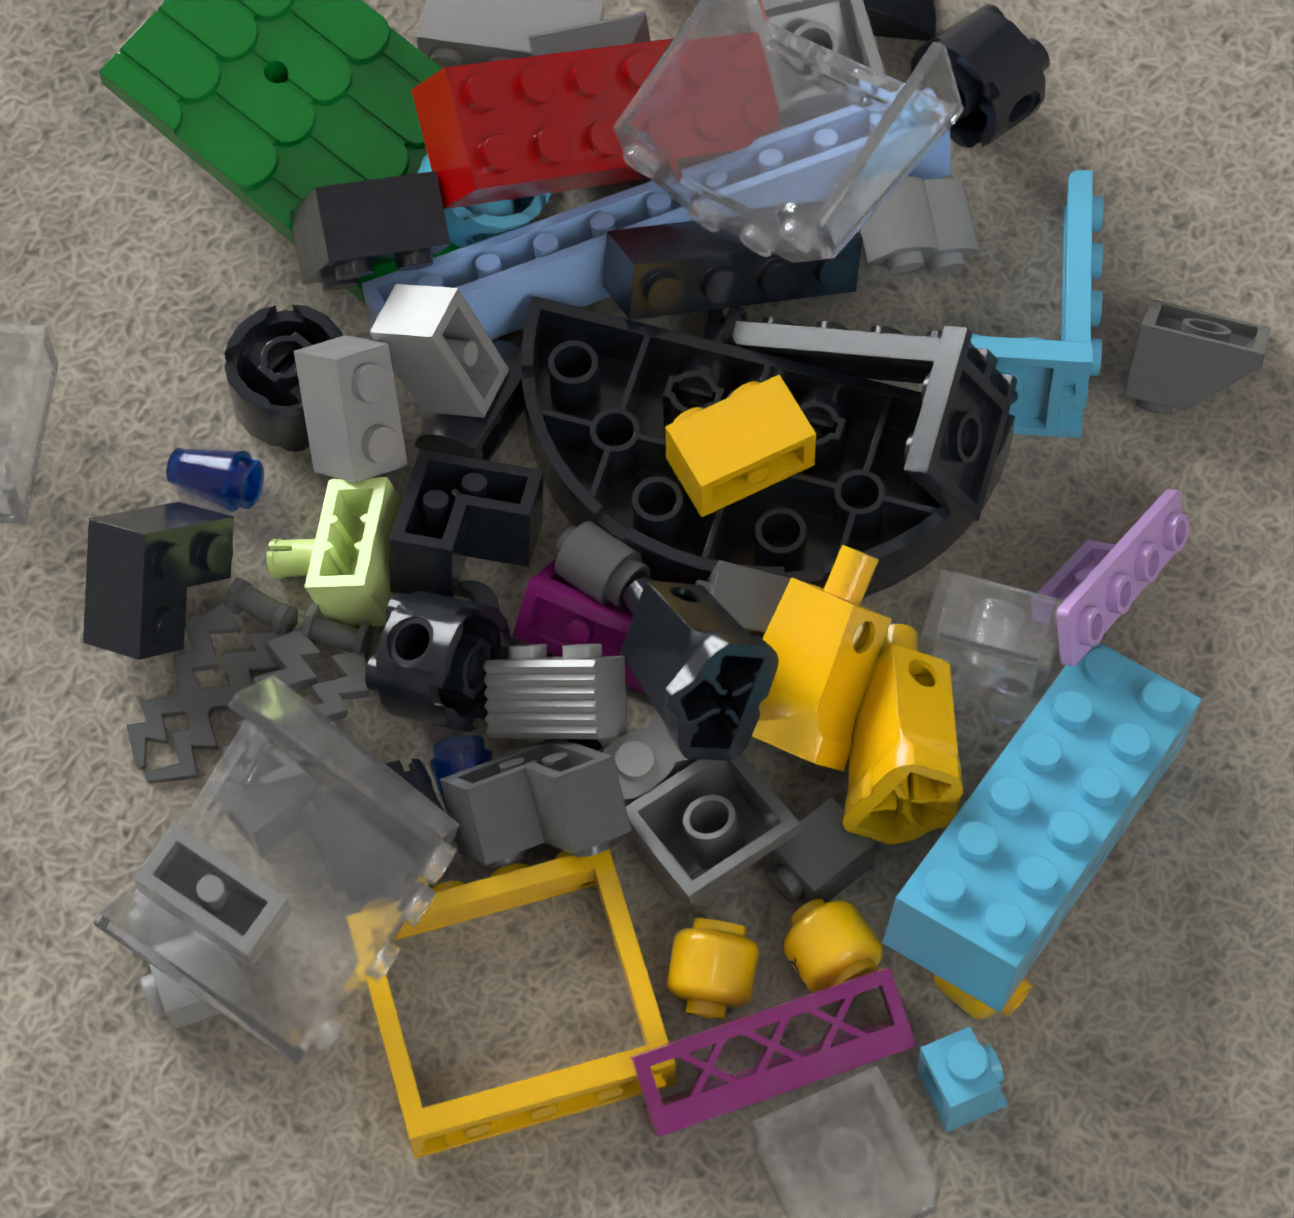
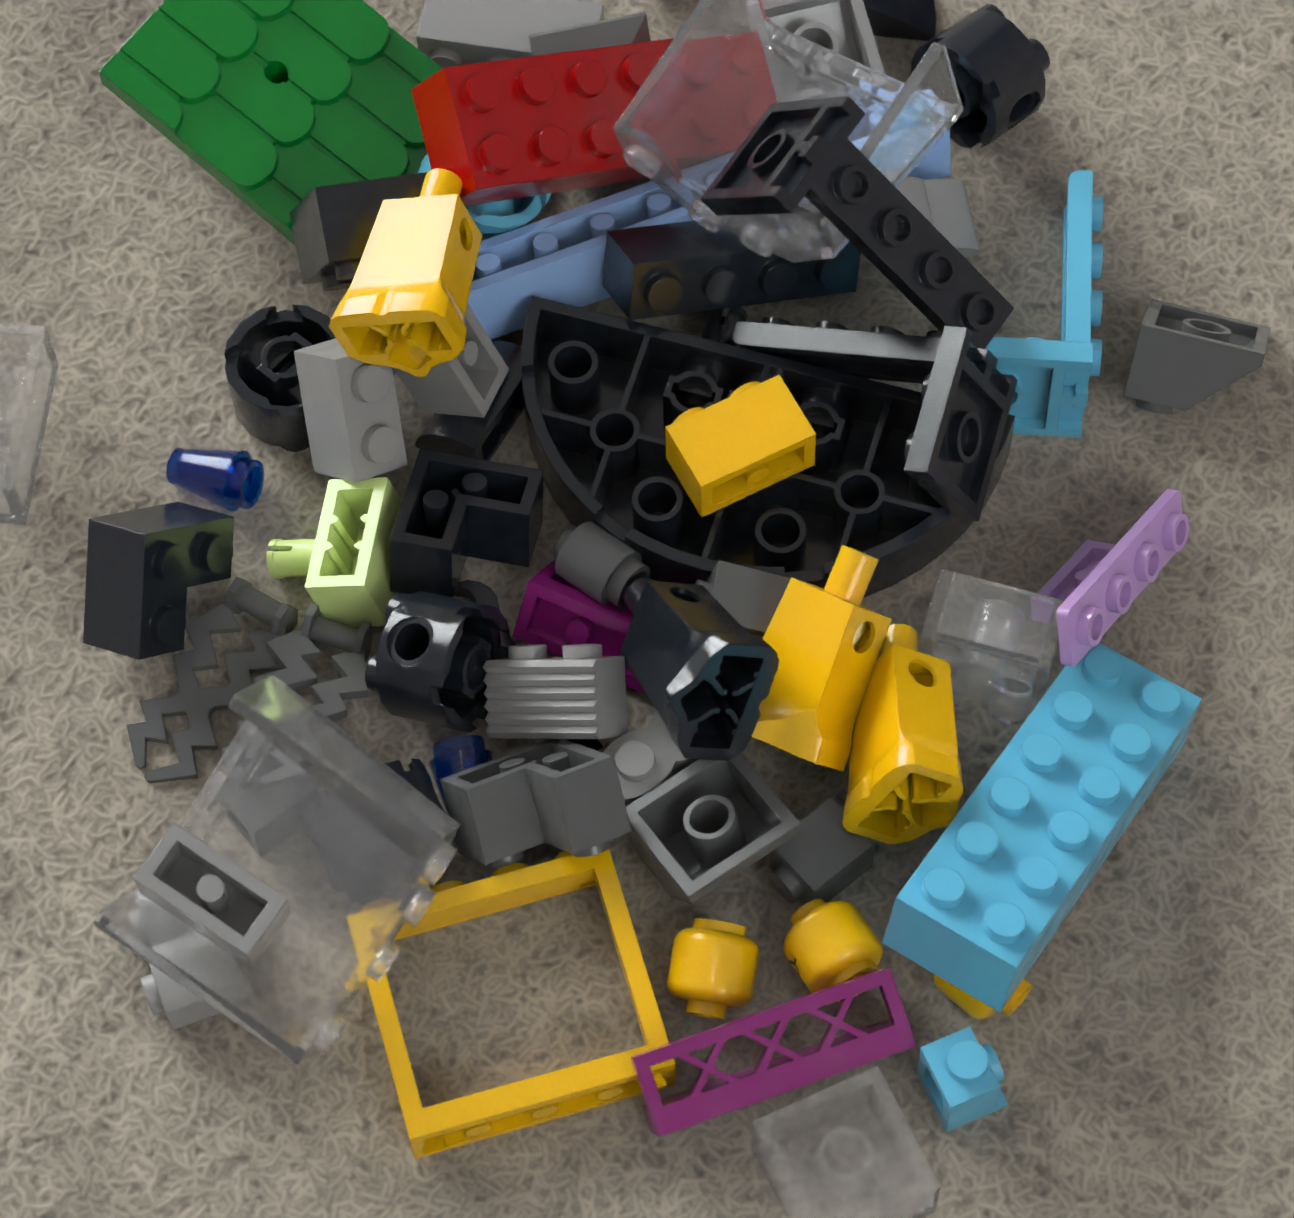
none -> yellow piece [328,168,482,377]
none -> black bracket [700,96,1014,349]

